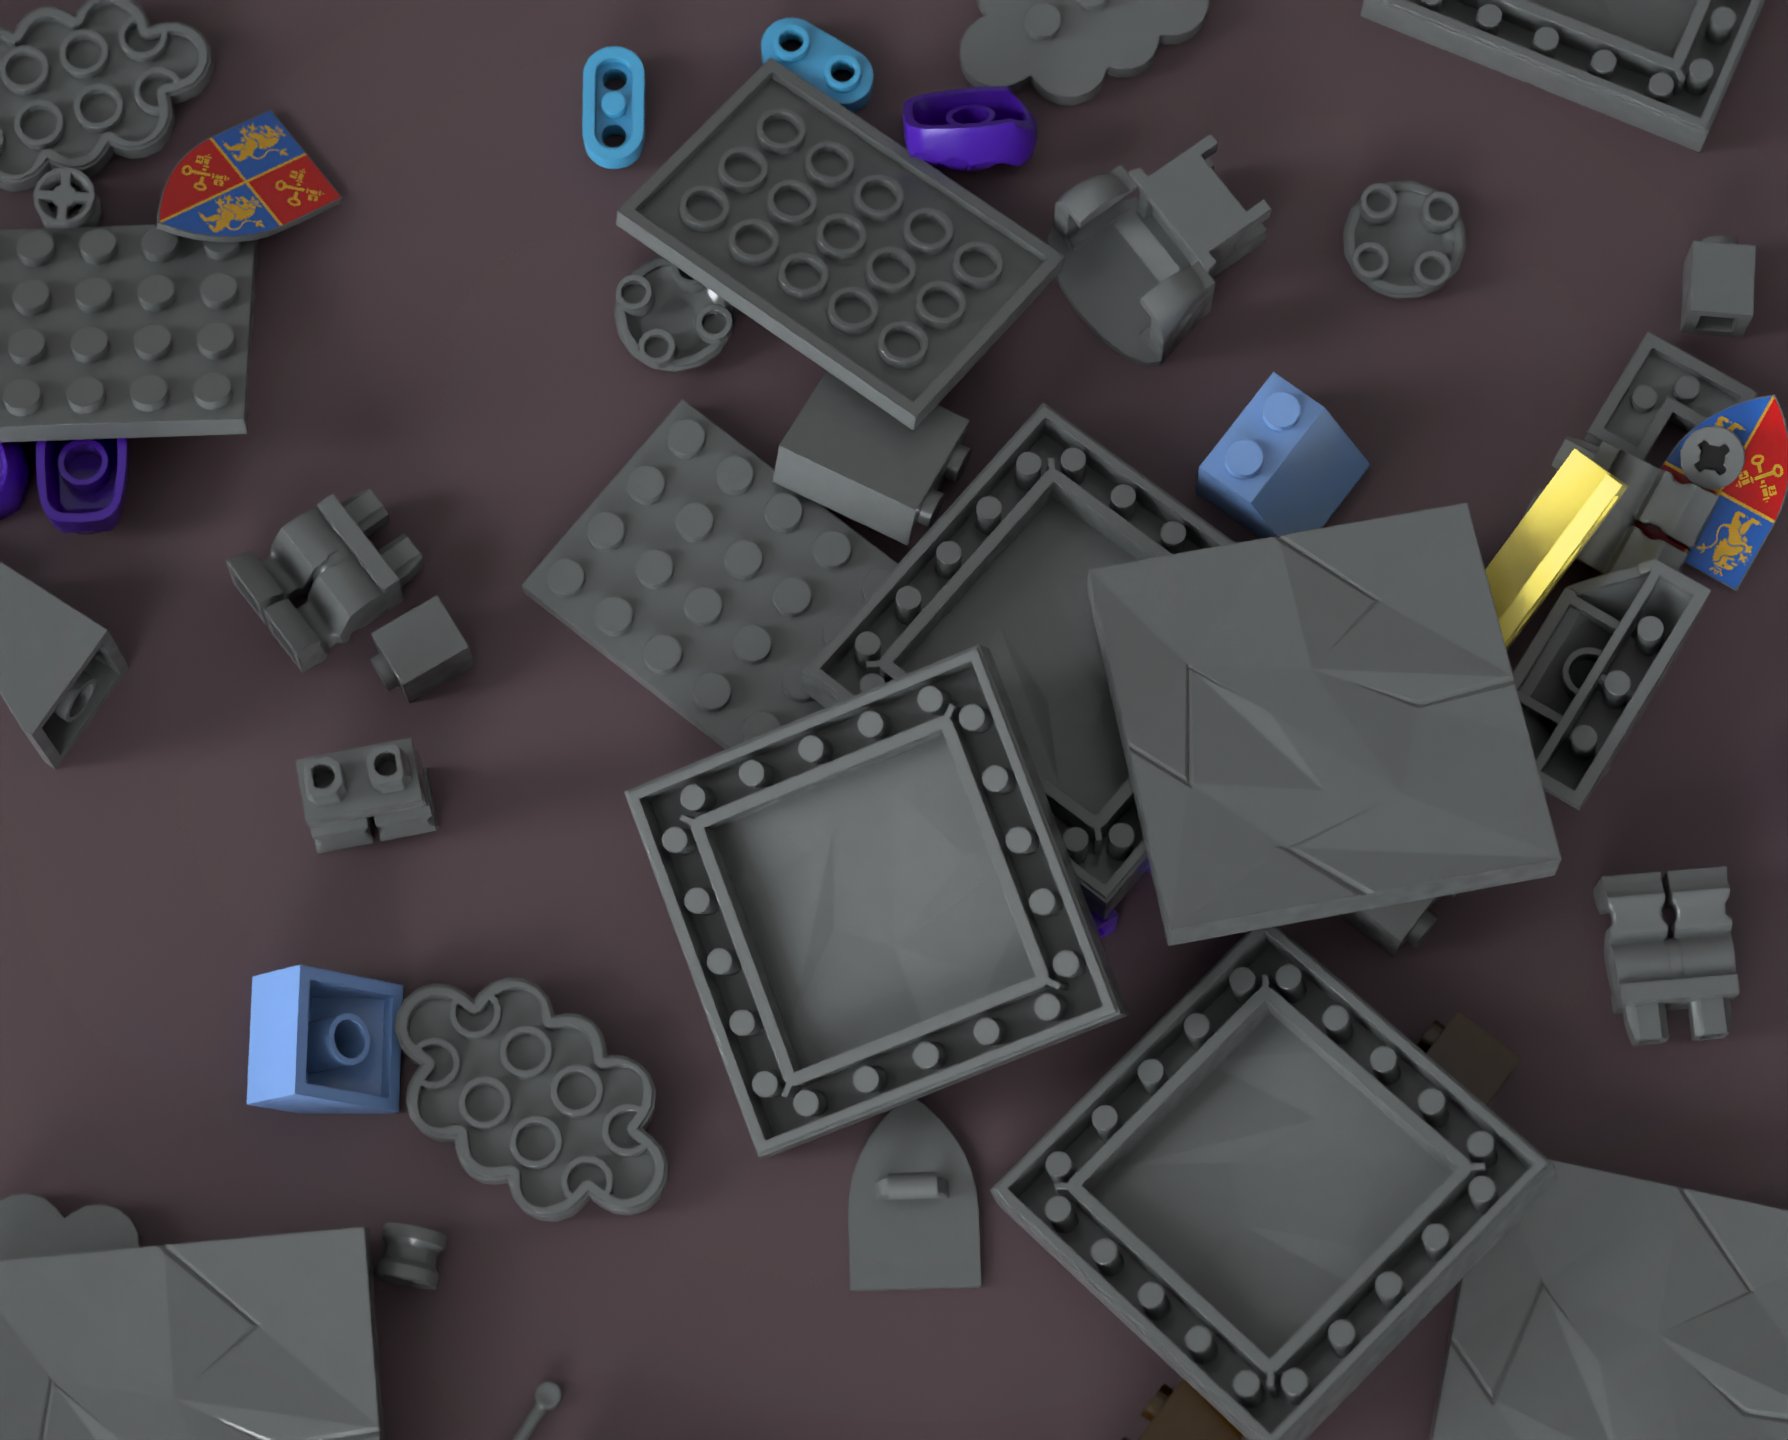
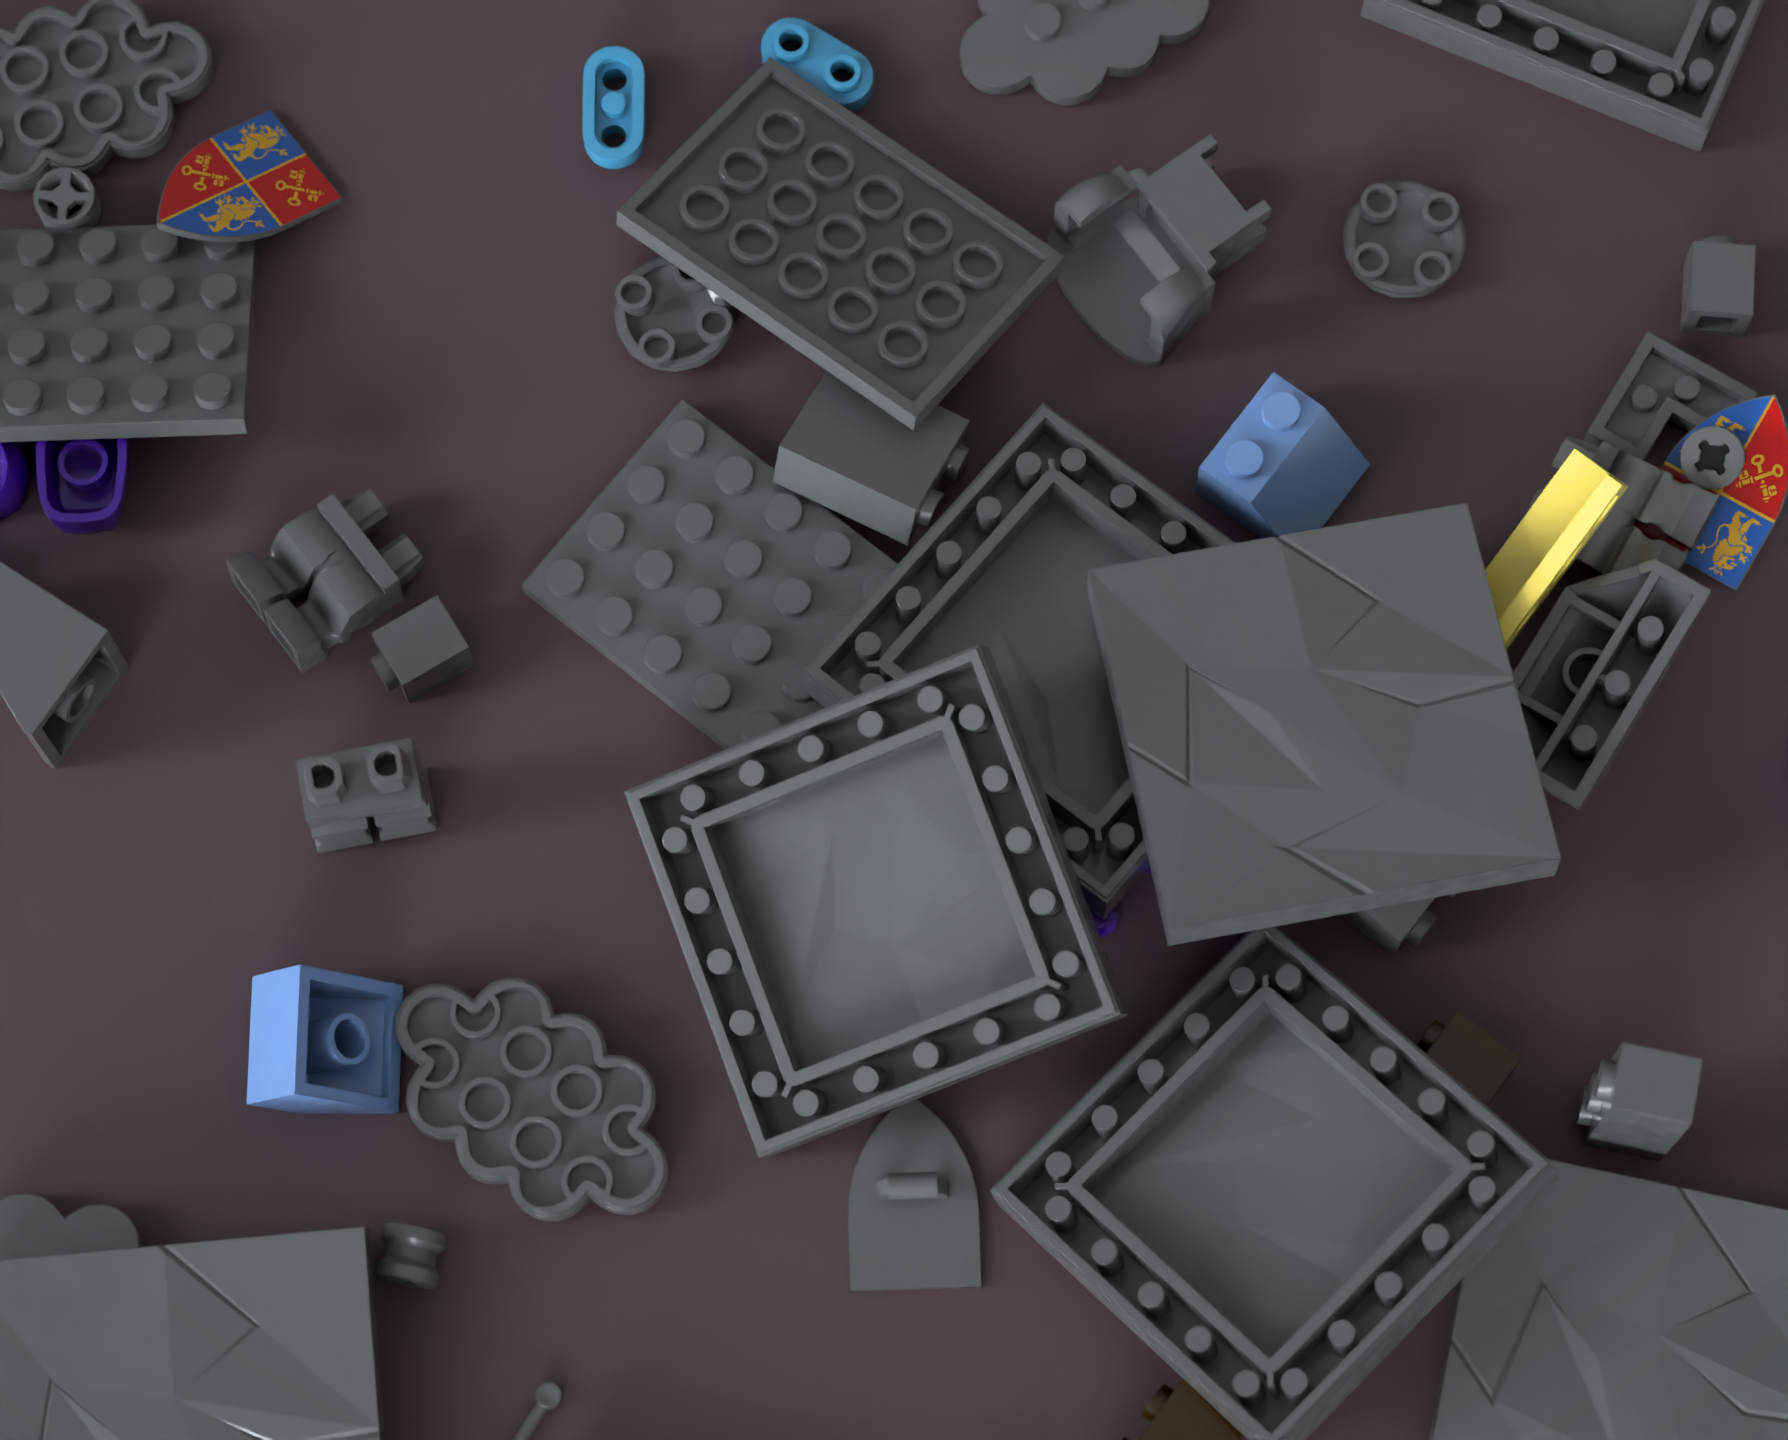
dark purple piece [903,86,1038,172] -> none
dark grey hips [1592,866,1740,1046] -> none
none -> dark grey brick [1576,1042,1703,1161]

